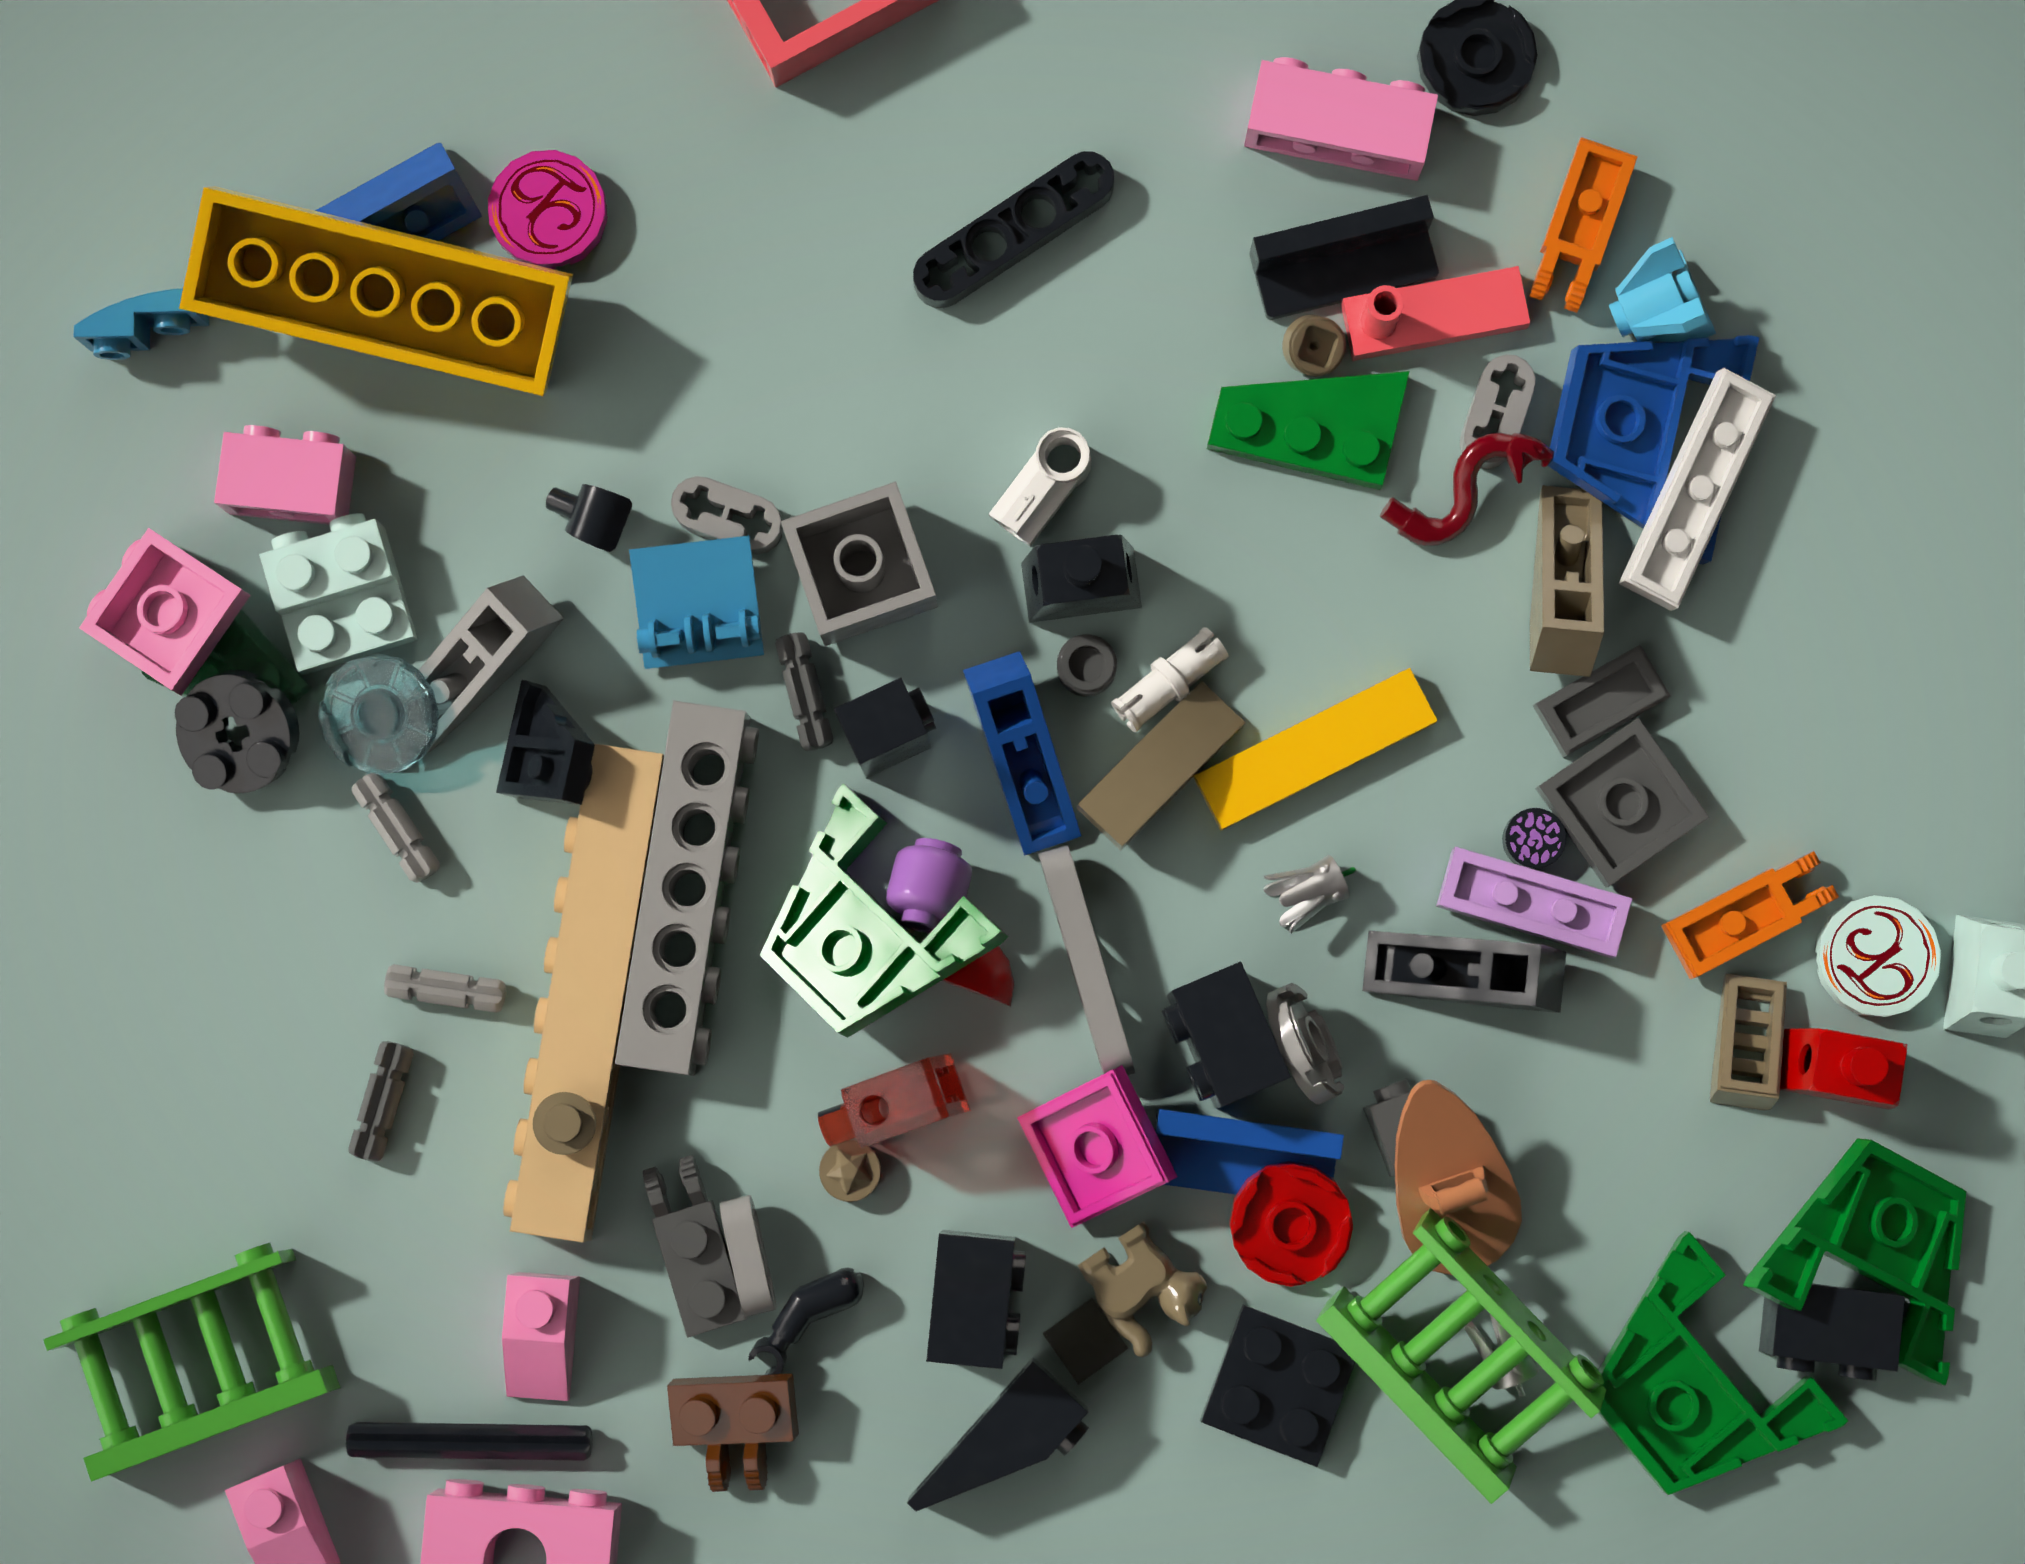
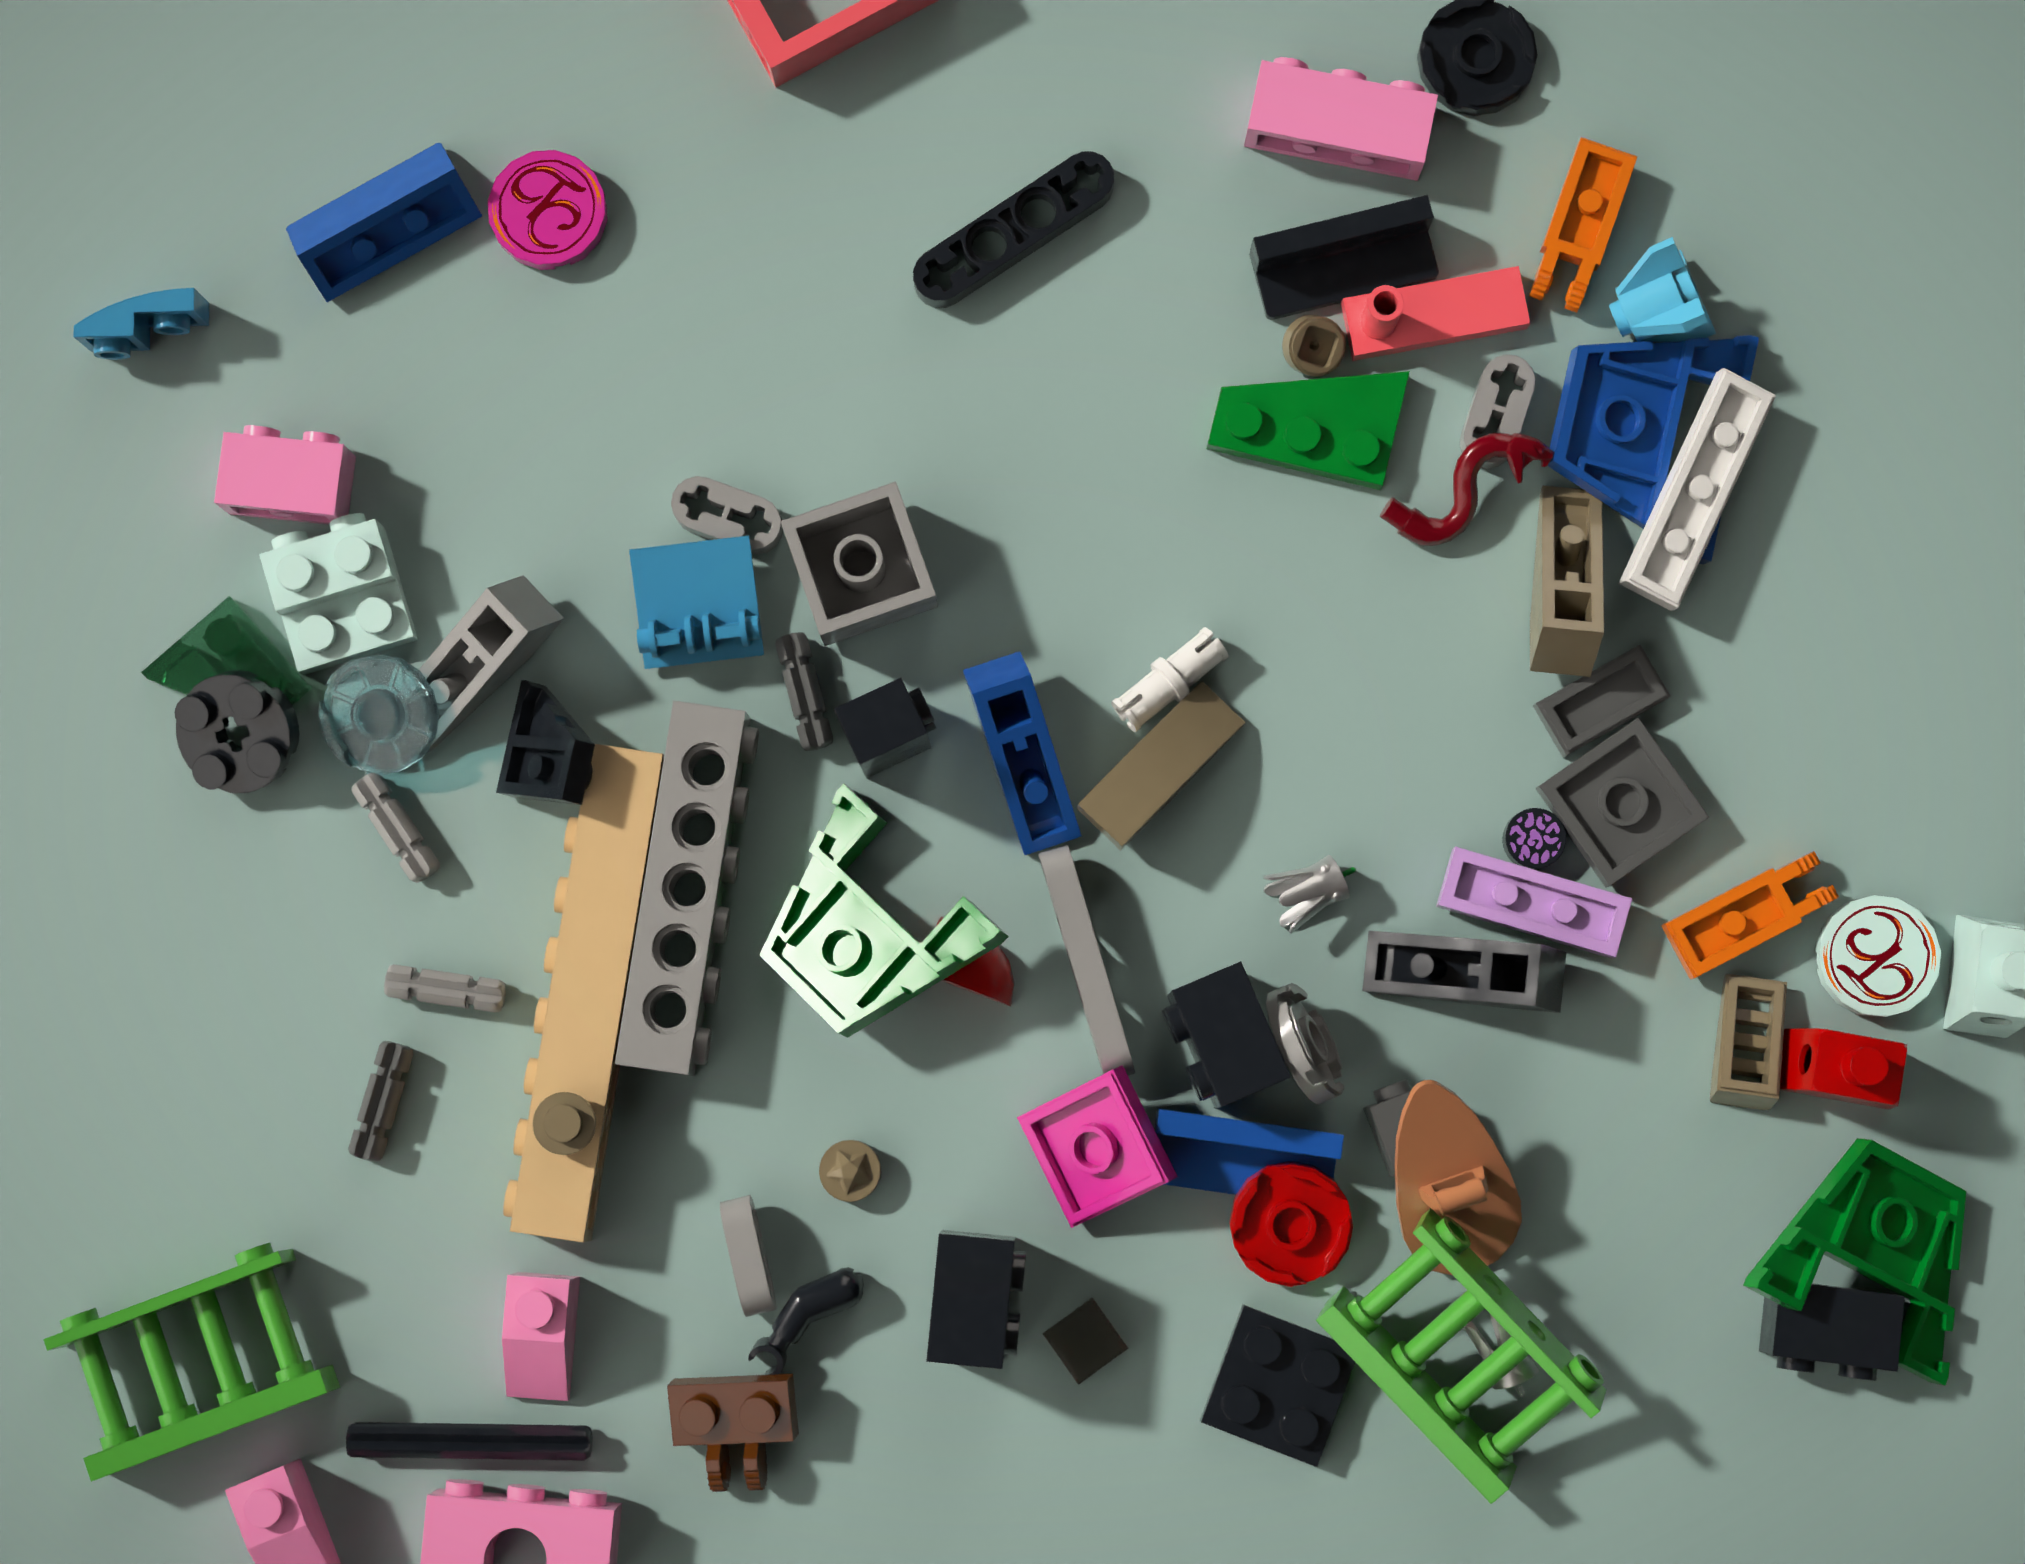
bright pink plate [79,528,251,696] -> none
yellow brick [179,186,573,396] -> none
black piece [546,484,632,552] -> none
dark grey hinge [642,1155,748,1338] -> none
clear red torso [818,1053,971,1149] -> none
medium lavender head [886,838,972,933] -> none
black slope [907,1357,1089,1512] -> none
white piece [988,427,1091,547] -> none
black torso [1021,535,1142,623] -> none
dark grey tile [1057,634,1117,697] -> none
dark tan animal [1077,1221,1208,1357] -> none
yellow tile [1194,668,1438,831] -> none
green wing [1598,1231,1848,1495] -> none

